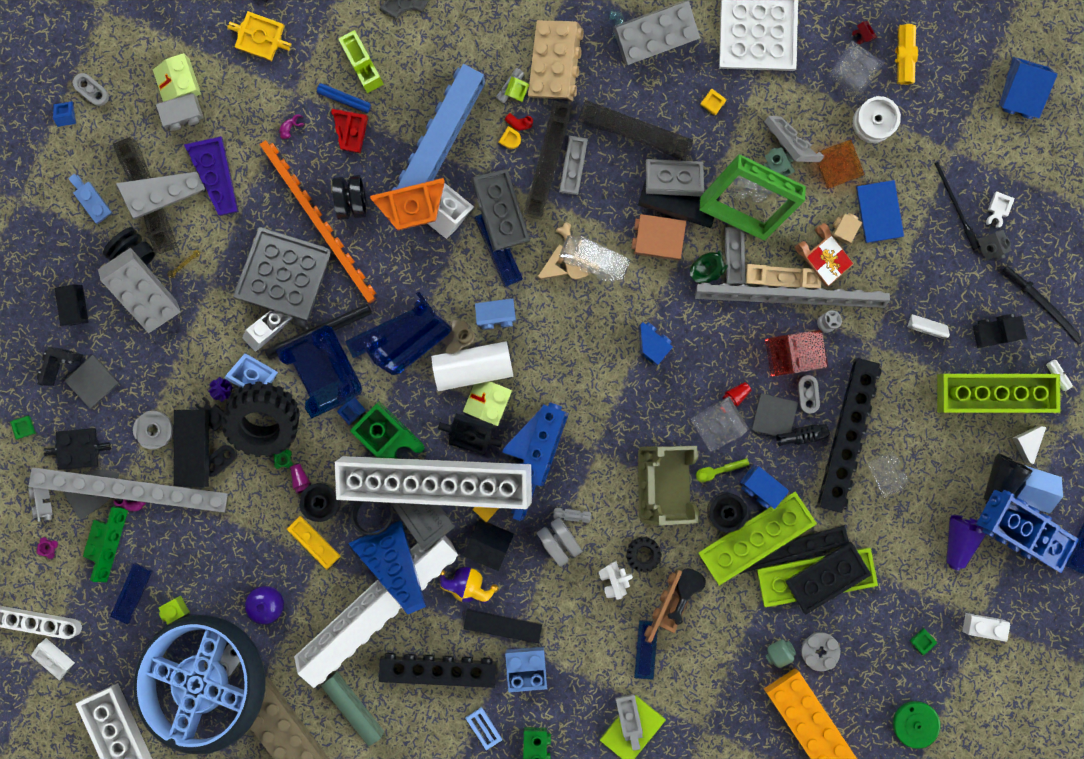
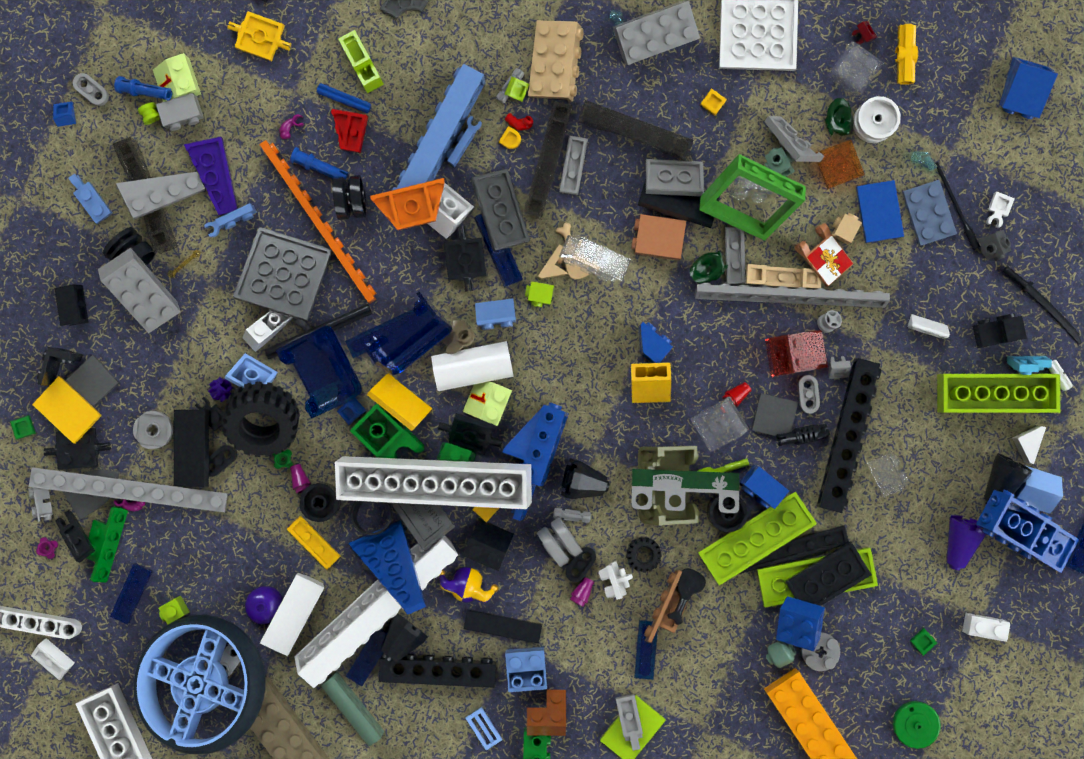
none -> yellow tile [32,376,102,444]
none -> black hinge [55,510,95,563]
none -> blue pin [114,76,172,101]
none -> lime wheel [137,102,160,125]
none -> medium blue plate [204,203,257,237]
none -> white brick [260,573,324,656]
none -> blue pin [289,147,349,180]
none -> clear blue plate [346,629,386,687]
none -> yellow tile [367,373,432,431]
none -> black cone [380,613,428,663]
none -> green torso [436,442,476,462]
none -> black plate [444,226,486,292]
none -> medium blue plate [447,116,482,168]
none -> lime brick [525,281,554,308]
none -> dark orange brick [527,689,566,736]
none -> black cone [561,458,610,499]
none -> black plate [566,547,596,582]
none -> magenta cone [570,577,594,607]
none -> yellow brick [631,363,671,403]
none -> piece [632,469,739,513]
none -> blue brick [776,596,825,652]
none -> dark green hat [825,98,854,136]
none -> light grey tile [828,356,851,379]
none -> sand blue plate [902,180,957,246]
none -> clear light blue arm [911,151,937,172]
none -> medium azure plate [1007,356,1052,375]

